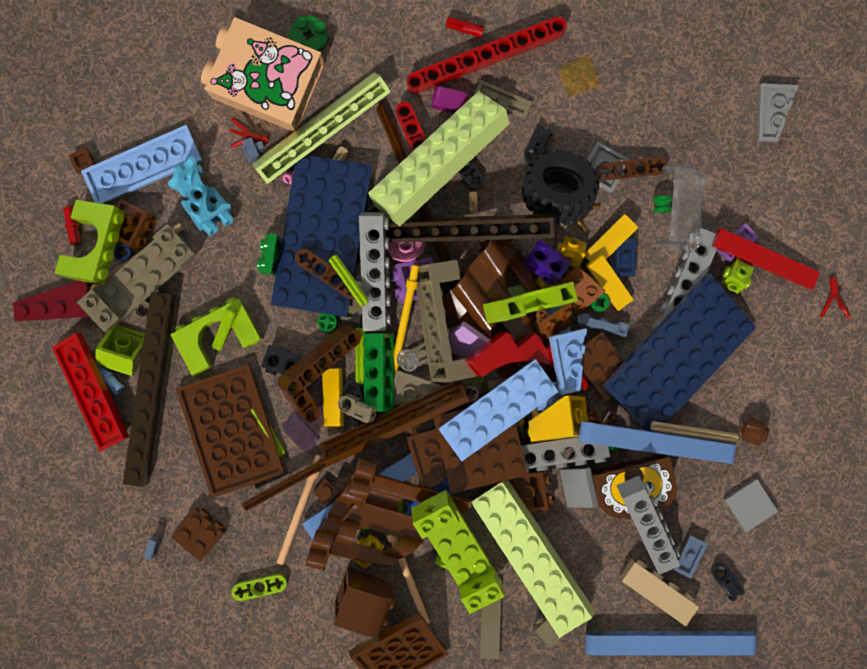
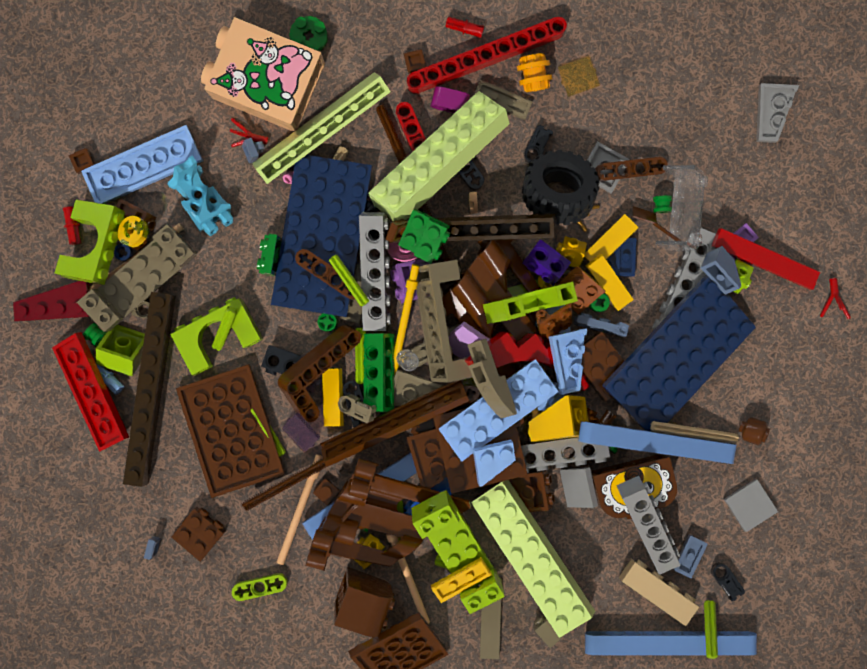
none -> green wheel [83,323,107,347]
none -> yellow piece [117,216,148,248]
none -> reddish brown tile [386,219,408,243]
none -> green plate [398,209,450,264]
none -> reddish brown plate [403,49,426,74]
none -> yellow tile [431,557,492,603]
none -> dark tan slope [468,339,517,418]
none -> light blue wing [473,440,515,486]
none -> light orange piece [517,53,553,93]
none -> reddish brown piece [632,206,681,243]
none -> sand blue slope [700,246,741,294]
none -> lime axle [704,600,718,659]

